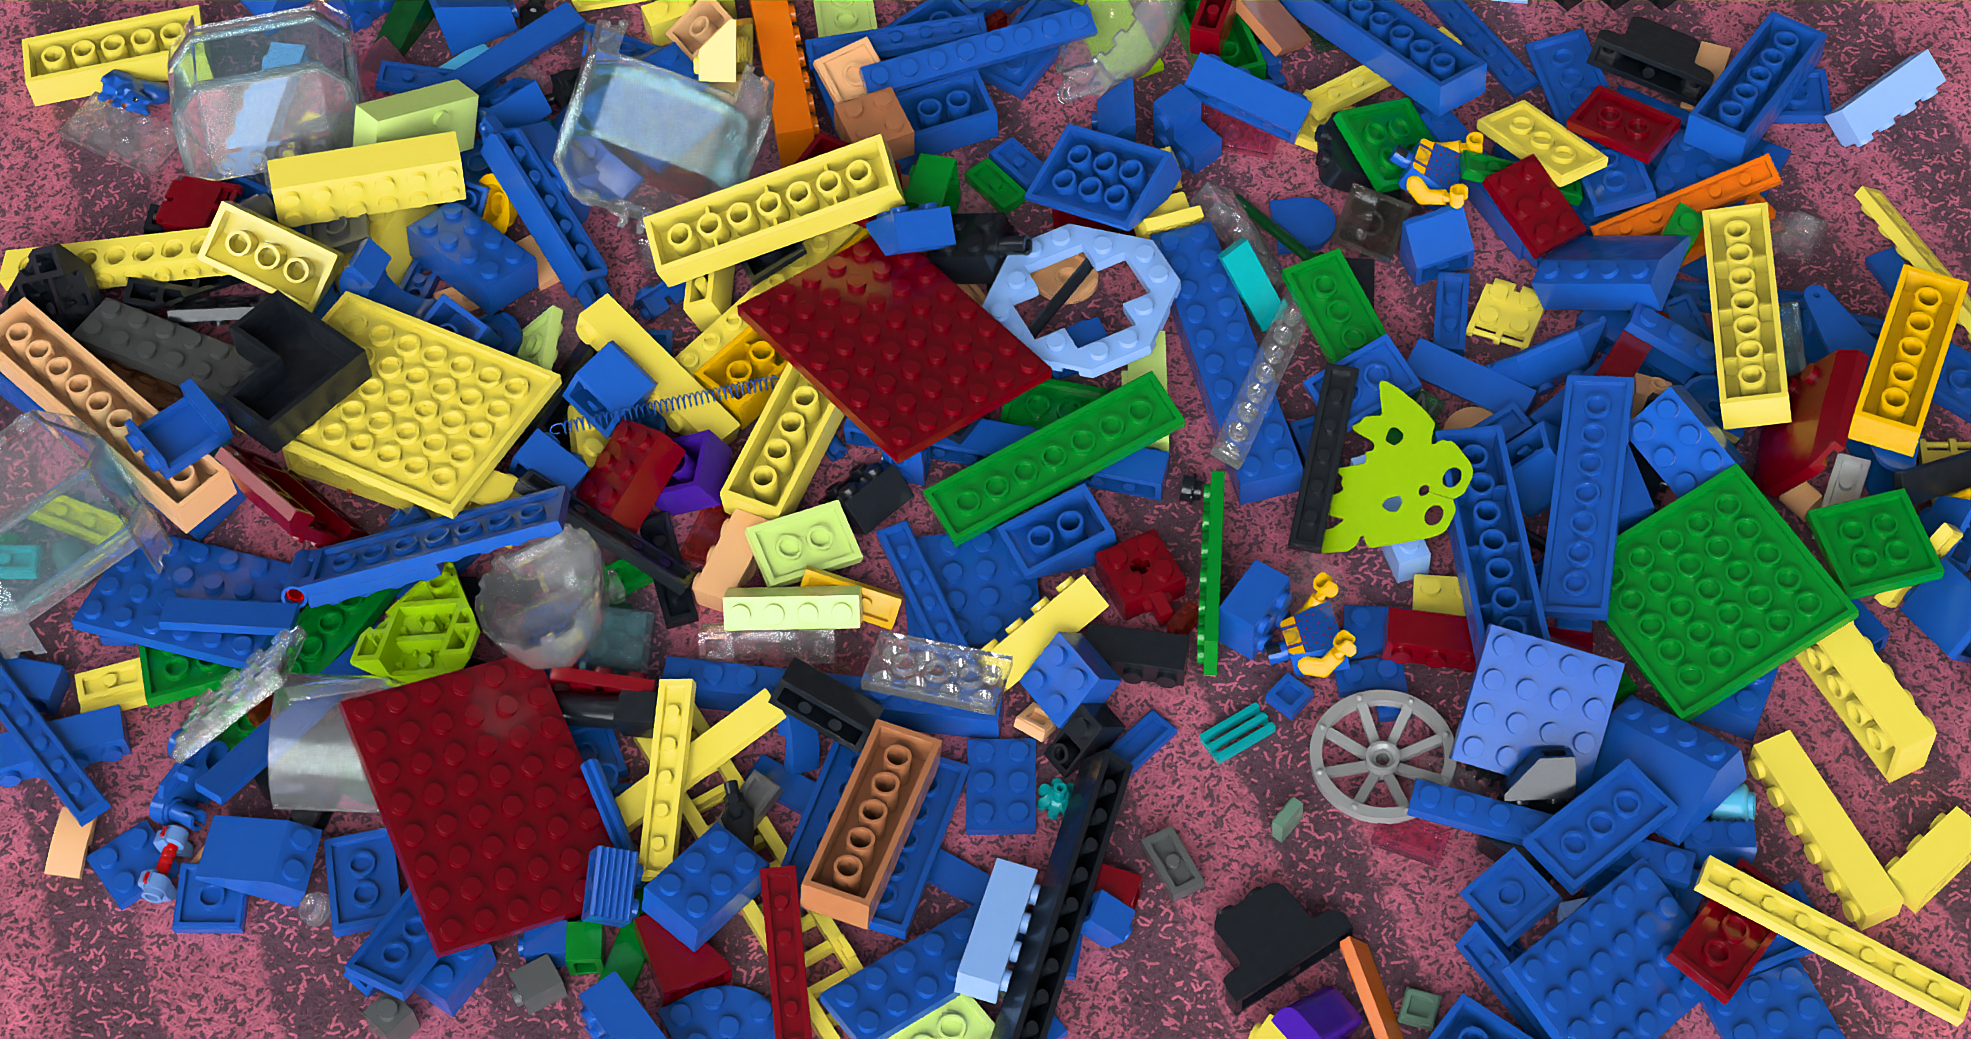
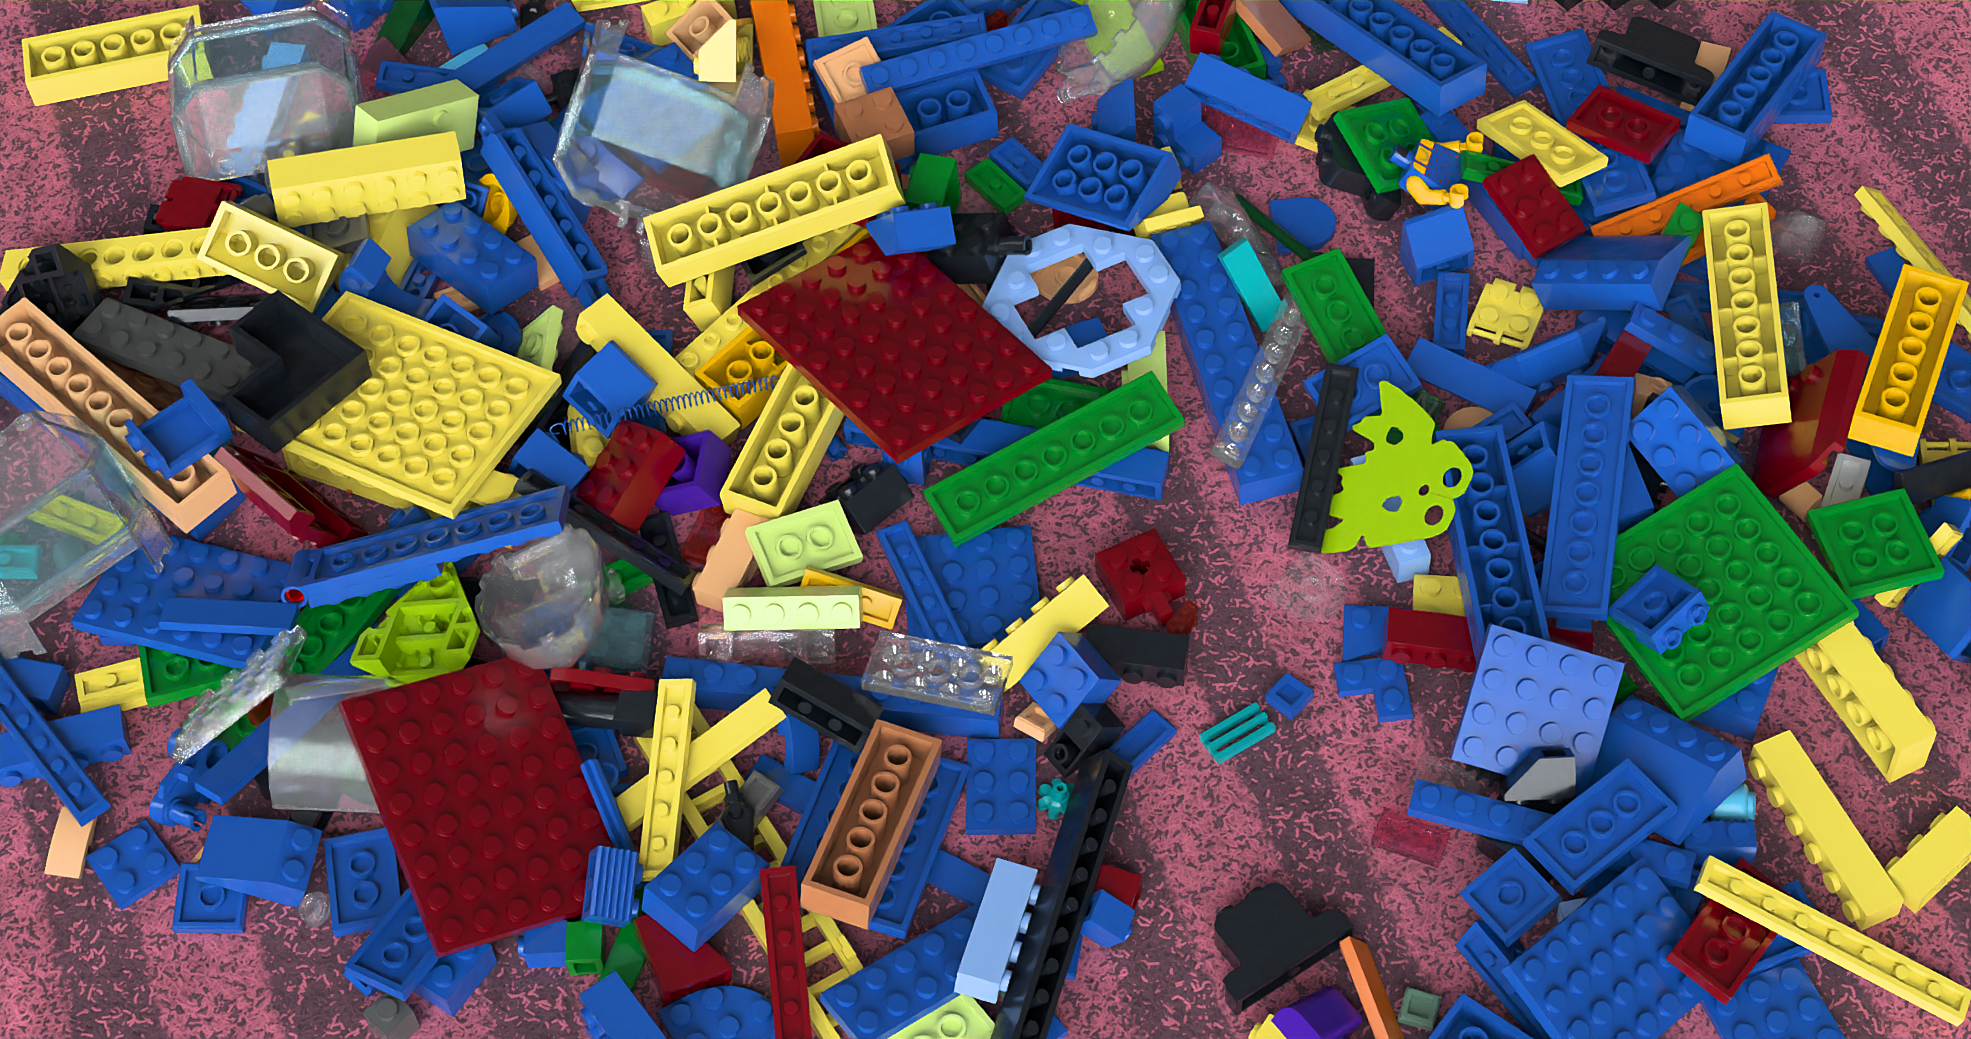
clear plate [58,91,192,180] -> none
blue animal [98,69,172,115] -> none
medium blue piece [137,825,194,903] -> none
dark grey brick [508,953,568,1015] -> none
blue hinge [632,279,686,321] -> none
blue slope [996,483,1118,580] -> none
dark grey plate [1141,825,1205,902] -> none
black plate [1179,473,1203,505] -> none
green plate [1197,471,1225,675] -> none
blue brick [1218,559,1292,660] -> none
torso [1265,572,1357,678] -> none
sand green tile [1271,797,1304,843] -> none
light grey wheel [1309,690,1457,824] -> none
clear smoke slope [1329,183,1412,264] -> none
light blue brick [1824,49,1946,147] -> none
none -> blue plate [1608,565,1710,655]

